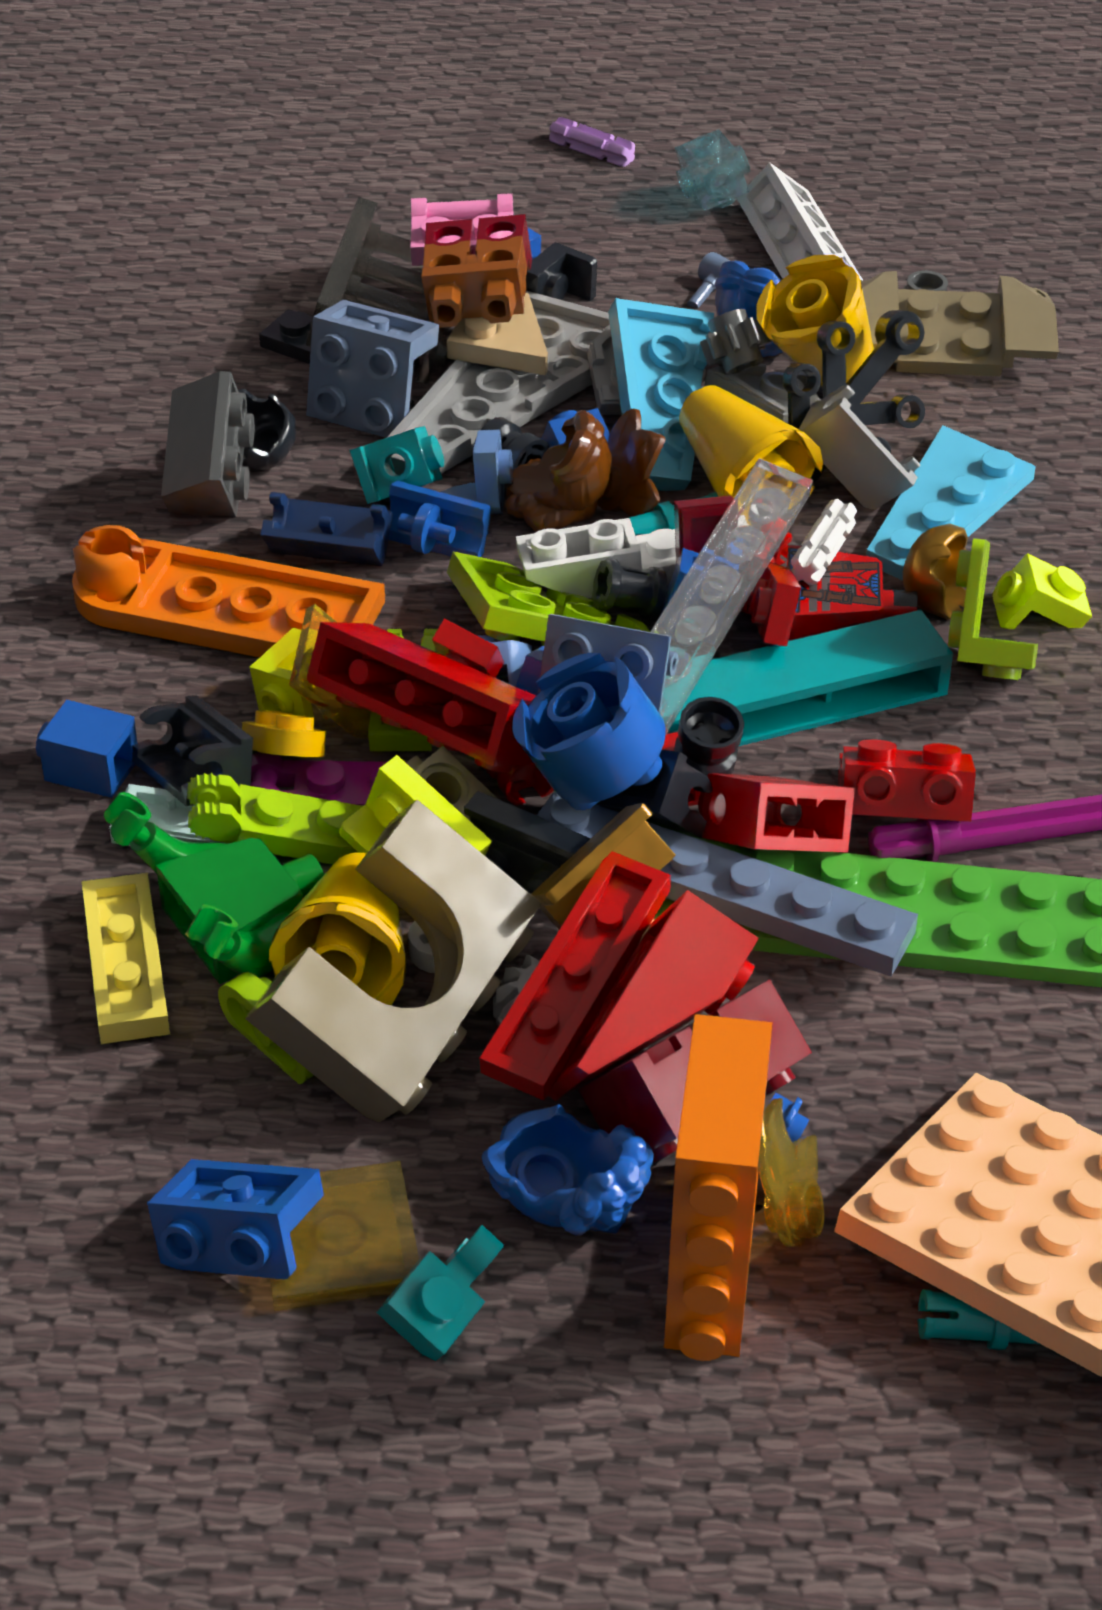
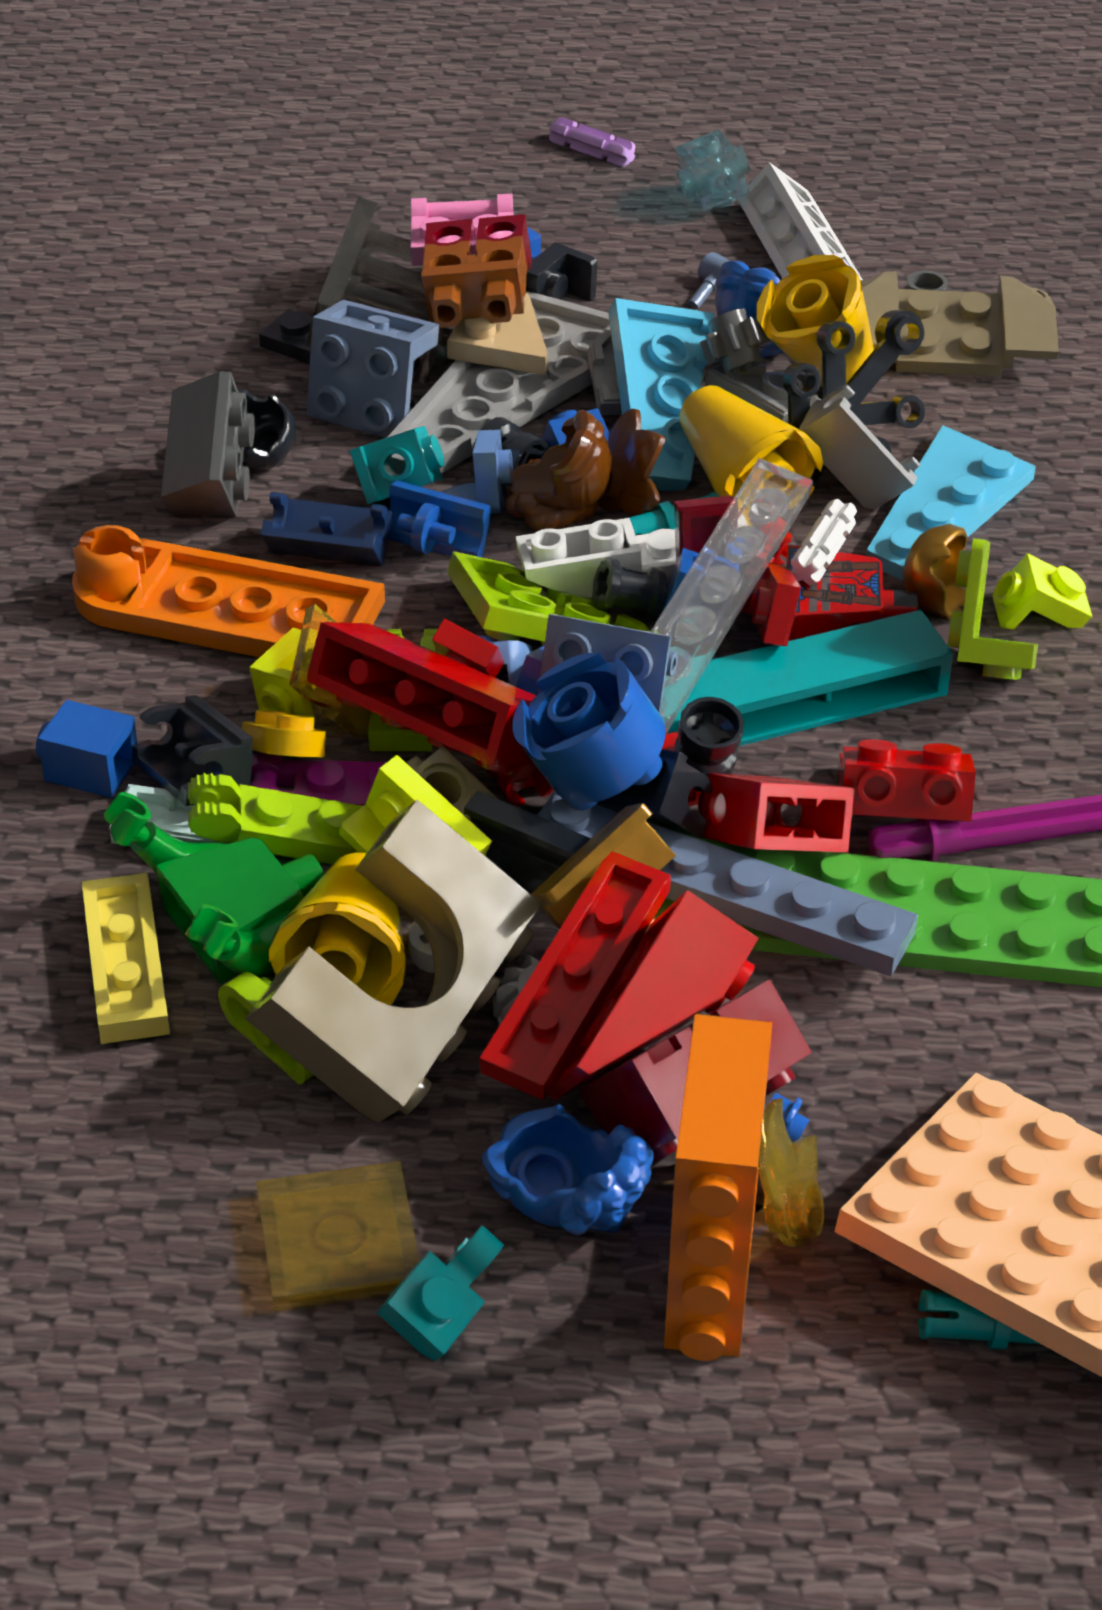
blue bracket [147,1159,324,1280] -> none

